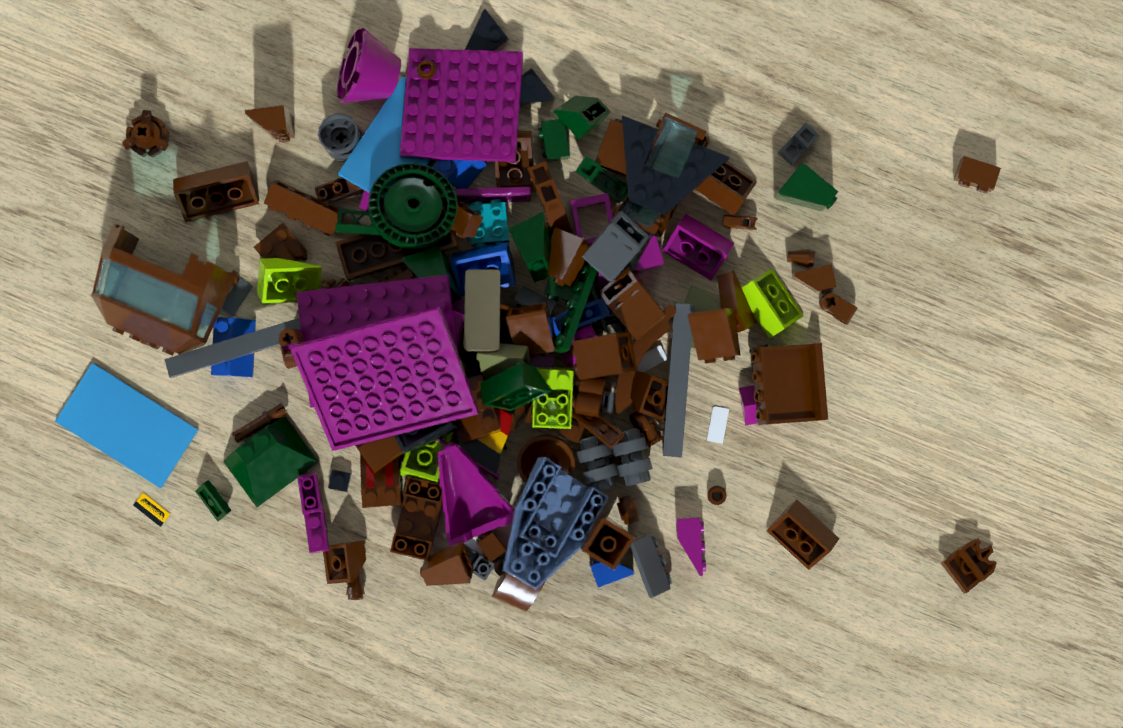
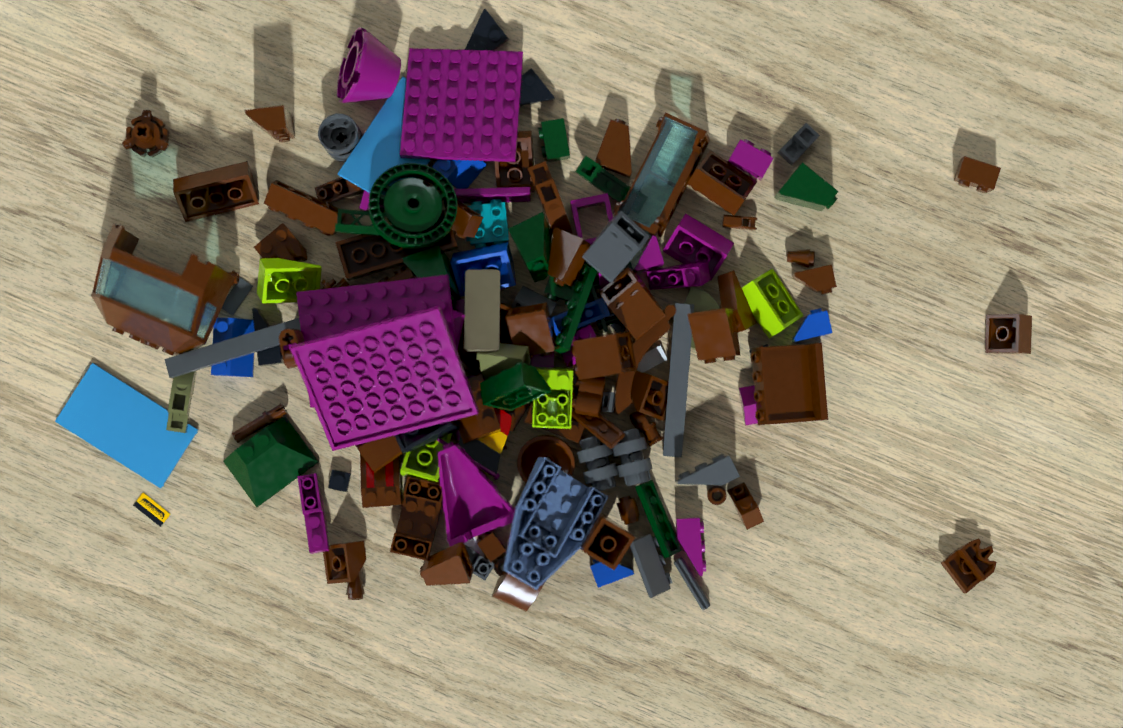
dark green plate [195,480,232,522] -> none
reddish brown plate [417,60,436,79] -> none
dark green slope [553,96,611,139] -> none
black wing [622,116,730,215] -> none
white sticker [707,406,729,444] -> none
reddish brown slope [767,499,840,570] -> none
reddish brown piece [819,293,858,325] -> none
none -> olive slope [166,371,197,433]
none -> black slope [252,308,284,366]
none -> dark green plate [635,480,682,558]
none -> magenta slope [647,261,711,290]
none -> dark grey axle [674,557,710,610]
none -> dark grey slope [675,454,740,485]
none -> reddish brown slope [727,482,764,530]
none -> magenta brick [728,139,773,180]
none -> blue slope [792,308,833,343]
none -> reddish brown slope [985,314,1032,354]

